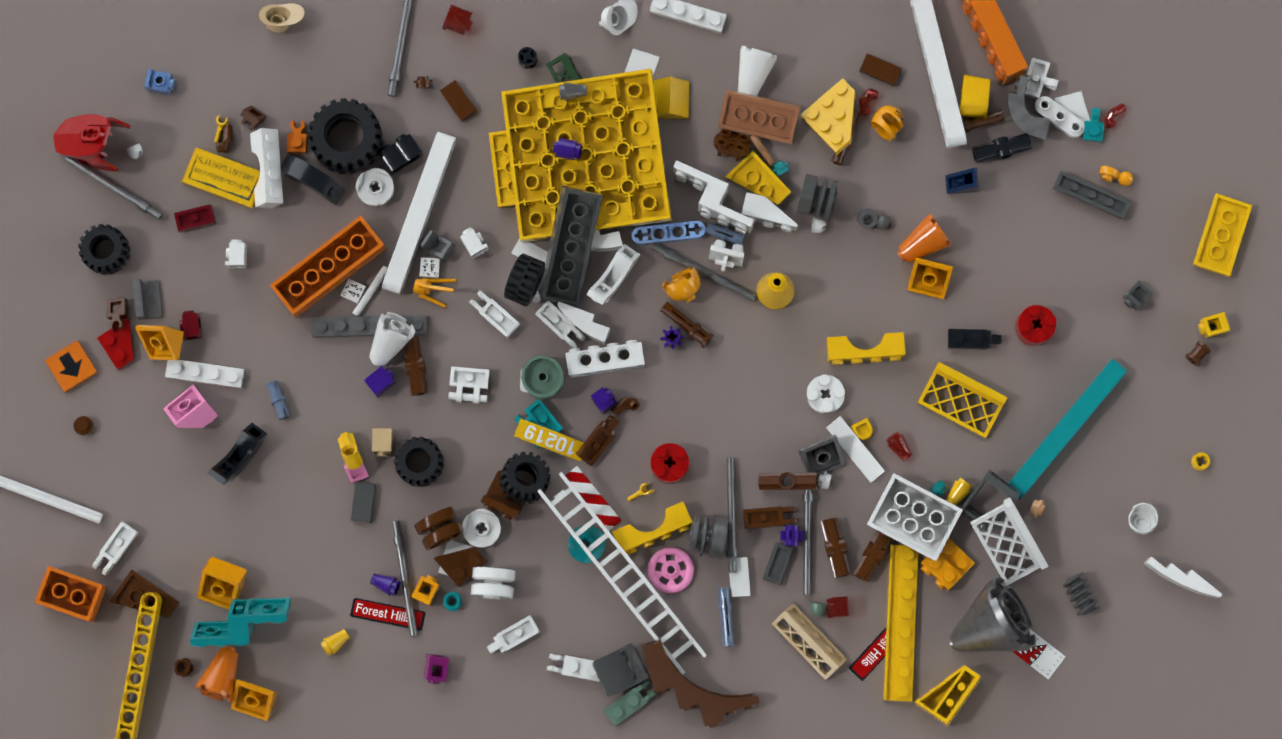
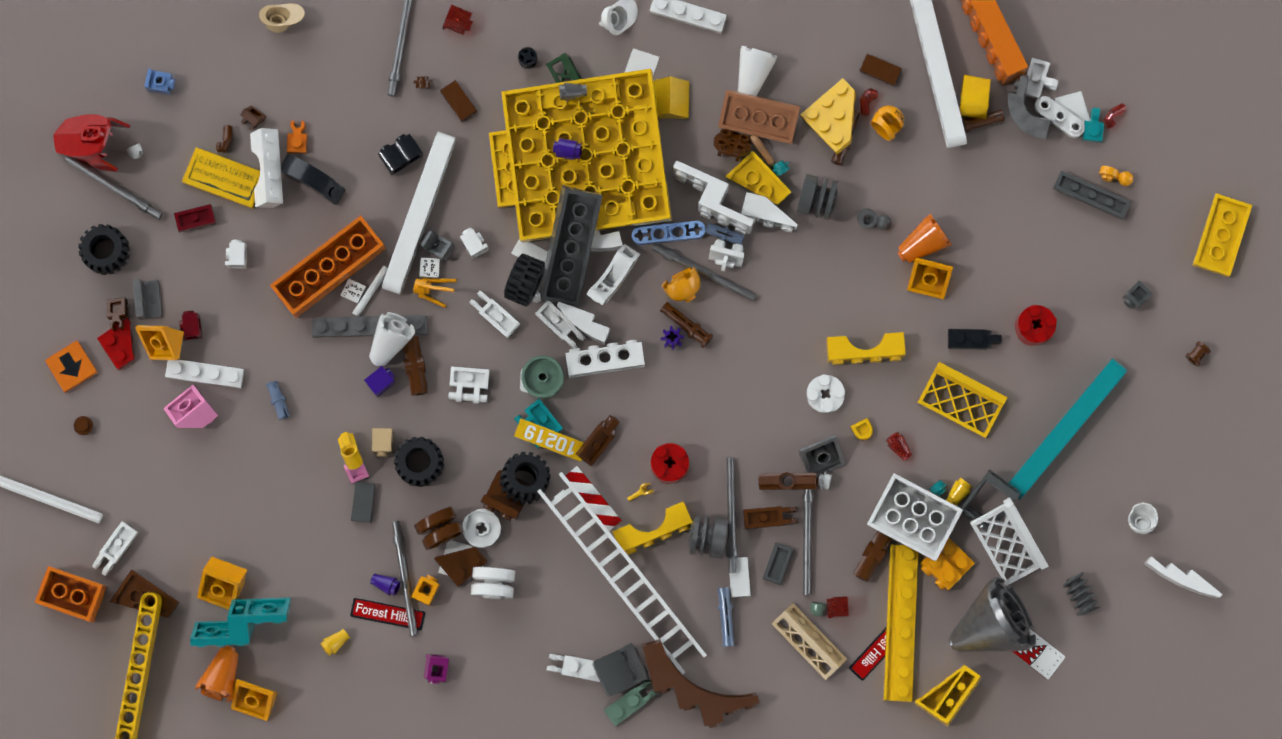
reddish brown plate [174,658,193,677] -> none
black arch [209,422,267,485] -> none
yellow hand [214,115,228,143] -> none
black tyre [308,98,383,174] -> none
white plate [356,168,394,207] -> none
teal plate [443,592,462,611] -> none
white hinge [487,615,540,654] -> none
teal dish [568,525,606,563] -> none
dark purple brick [591,387,618,414] -> none
reddish brown arm [611,397,640,416] -> none
bright pink plate [648,547,694,593] -> none
yellow cone [756,272,794,310] -> none
dark purple gear [780,526,804,546] -> none
white hinge [811,217,826,233] -> none
reddish brown piece [821,517,851,578] -> none
white sticker [826,416,885,483] -> none
dark blue slope [945,168,979,194] -> none
black piece [972,133,1032,164] -> none
light nougat plate [1030,499,1046,519] -> none
yellow bush [1191,452,1210,471] -> none
yellow brick [1198,312,1230,339] -> none

